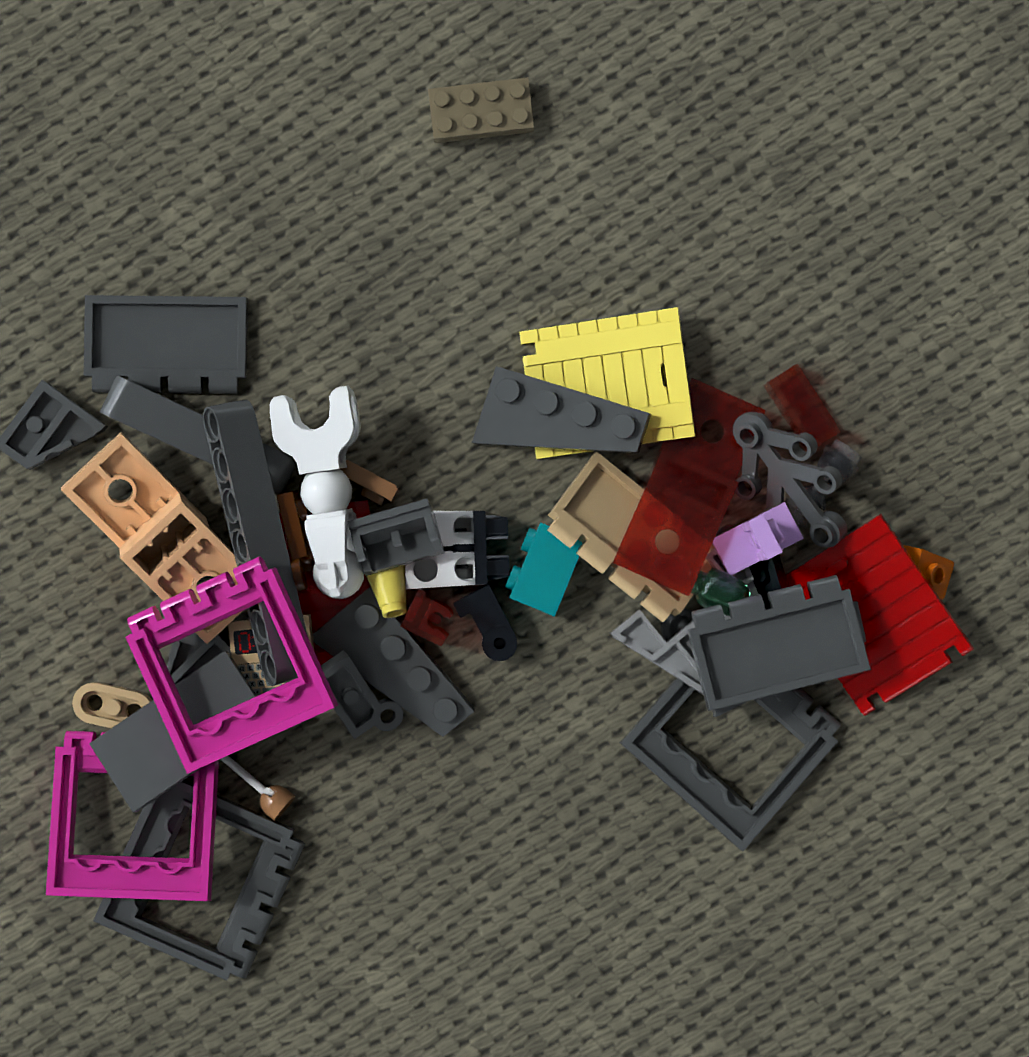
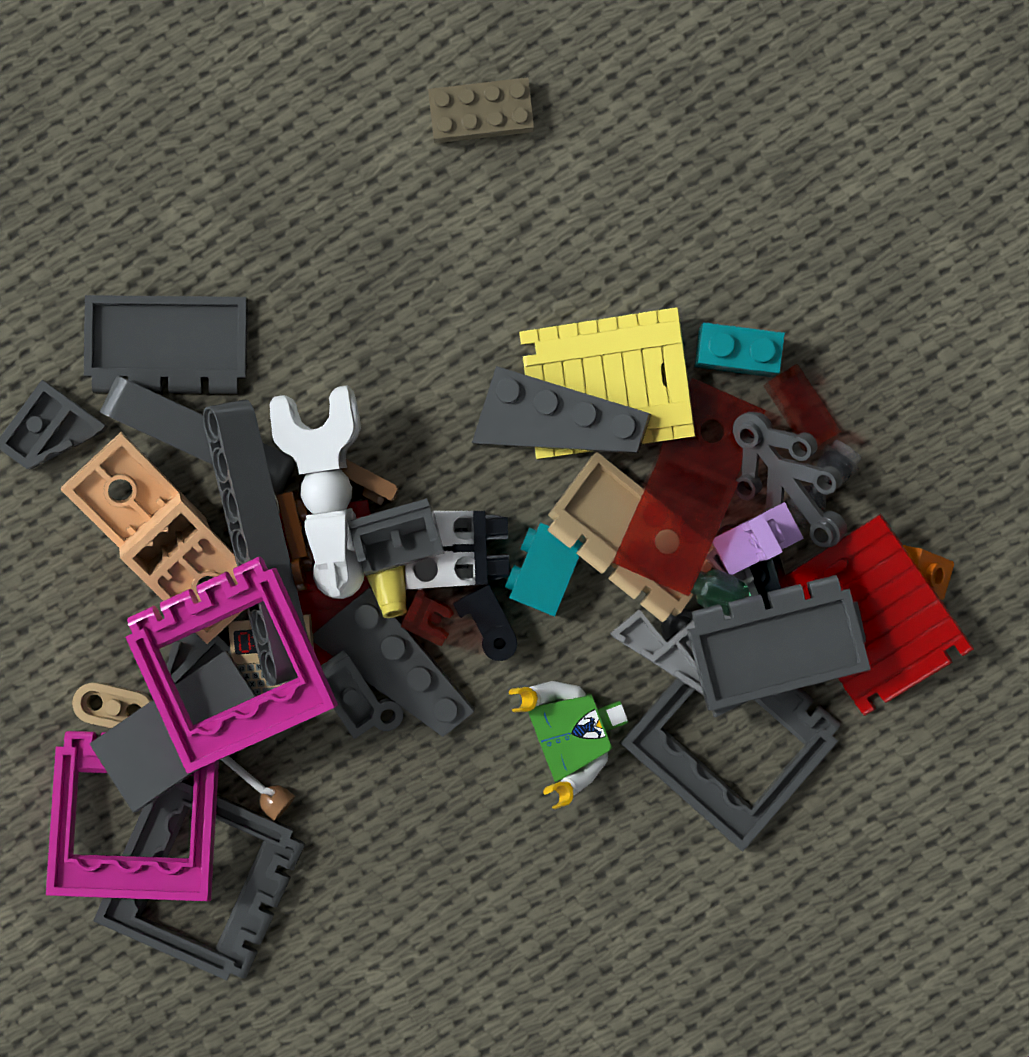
none -> torso [509,681,628,809]
none -> teal brick [694,322,785,378]

